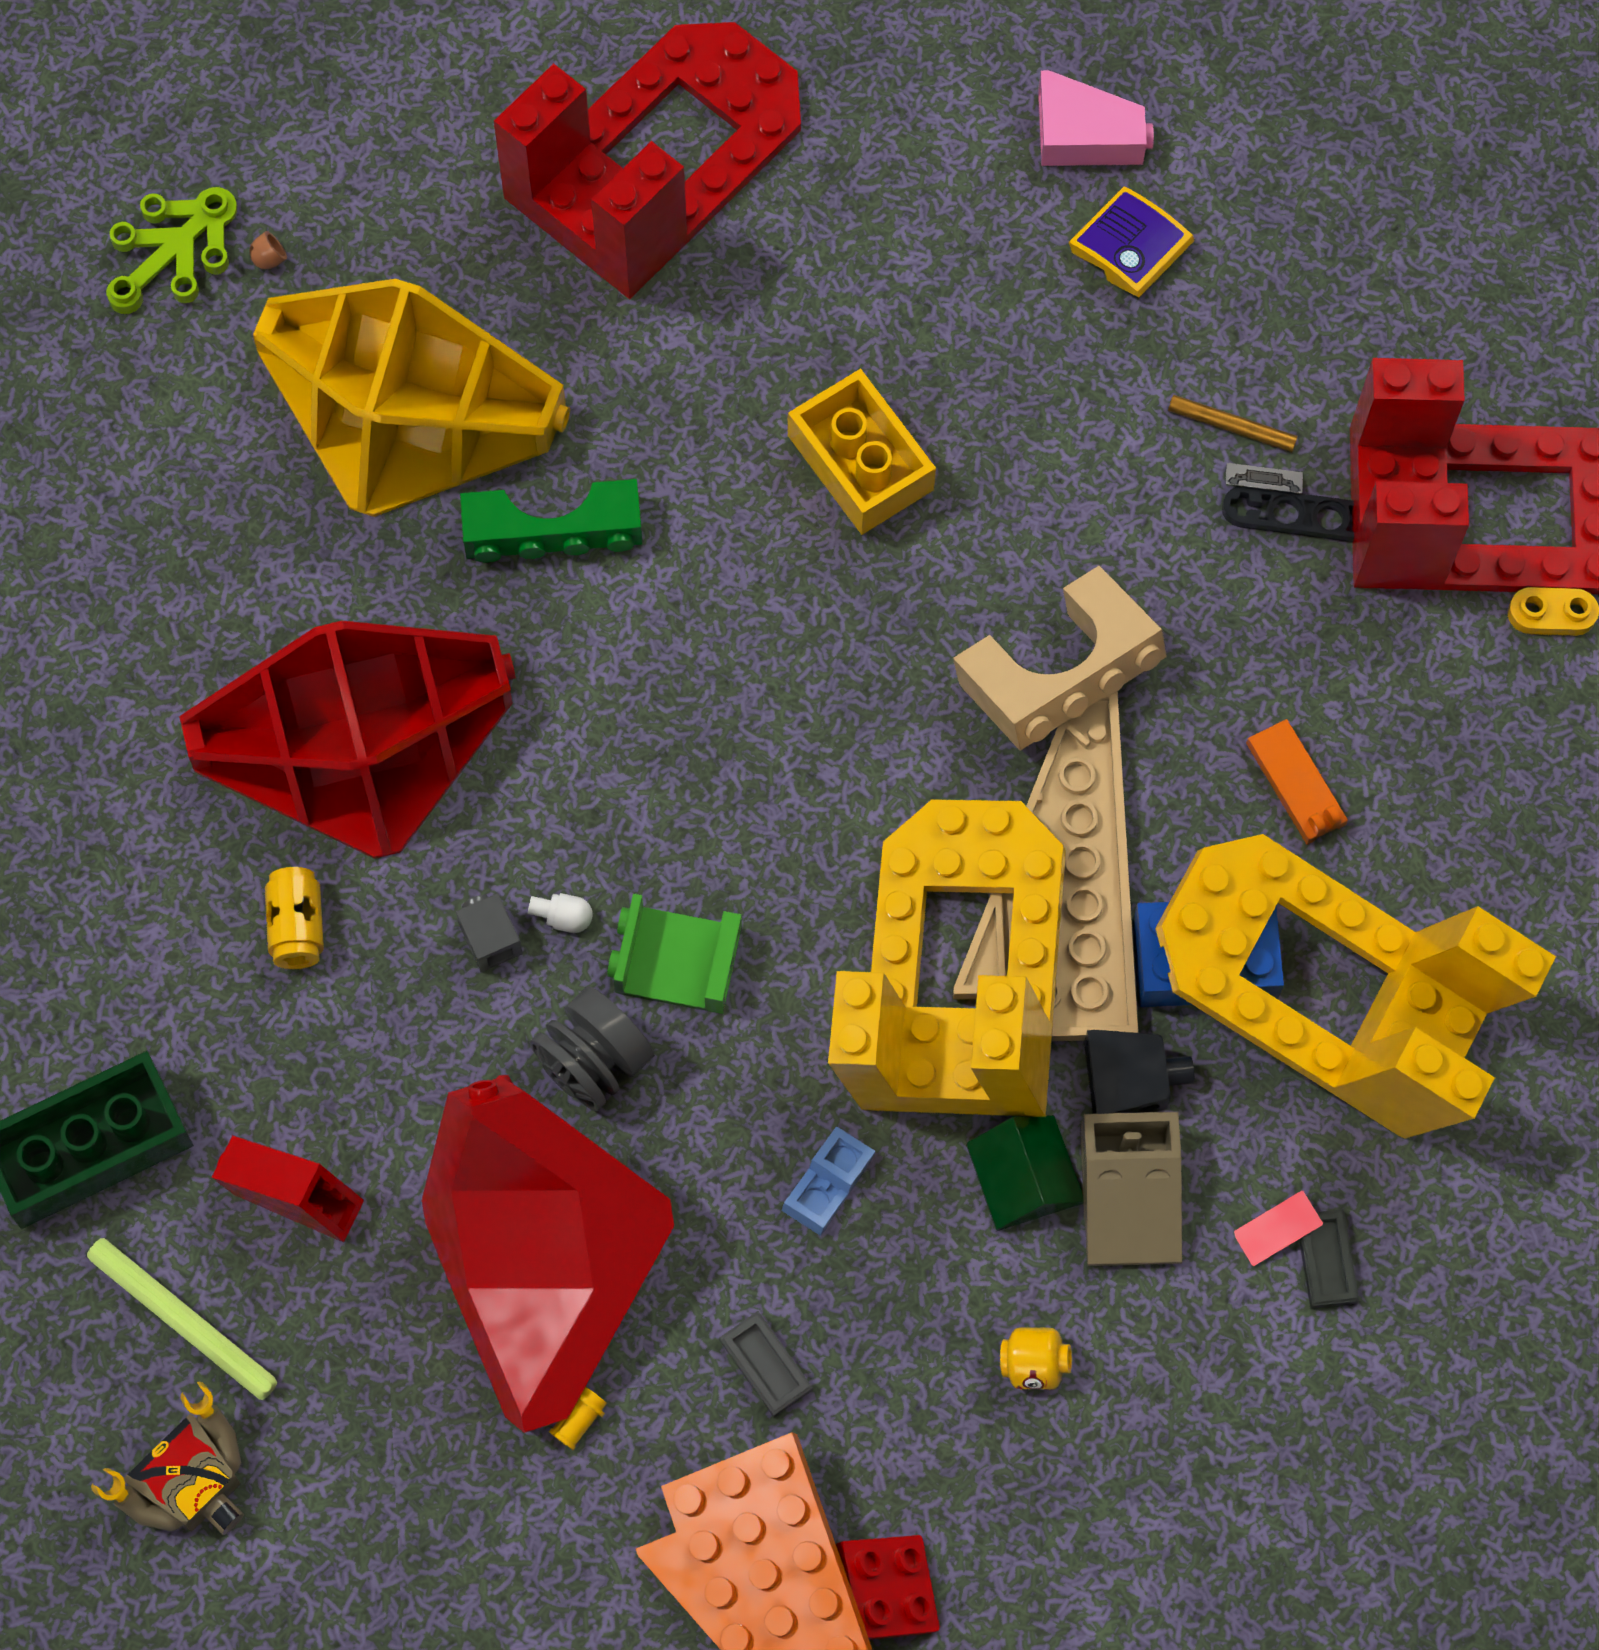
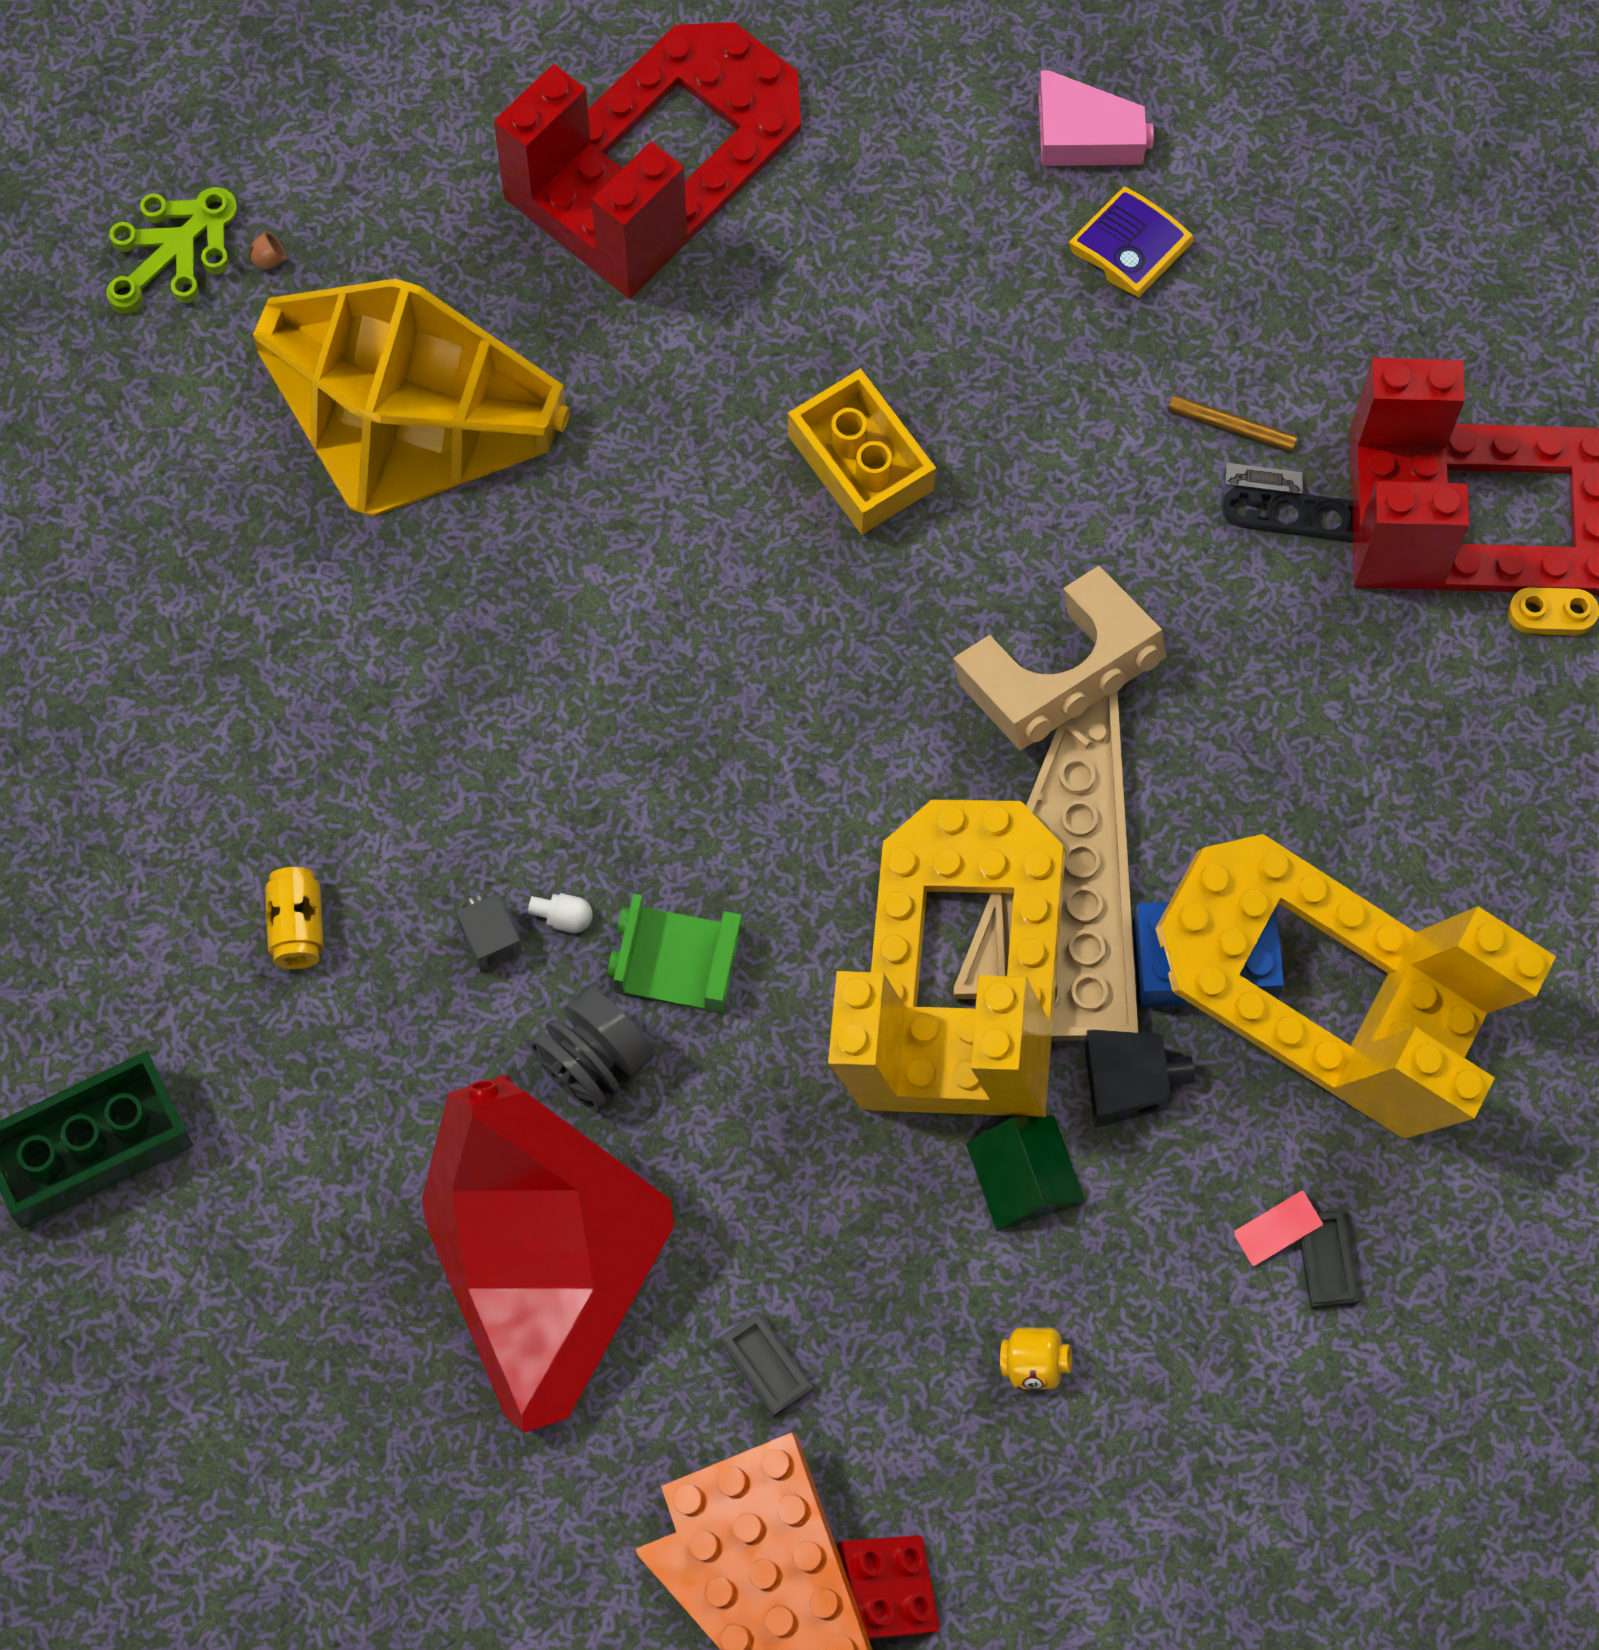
yellowish green axle [87,1238,277,1400] -> none
torso [91,1382,244,1535] -> none
red panel [179,621,516,859] -> none
red slope [211,1135,364,1242] -> none
green arch [460,479,642,563] -> none
yellow pin [549,1387,607,1450] -> none
medium blue slope [781,1126,876,1236] -> none
dark tan slope [1080,1112,1182,1266] -> none
orange hinge [1246,719,1348,845] -> none

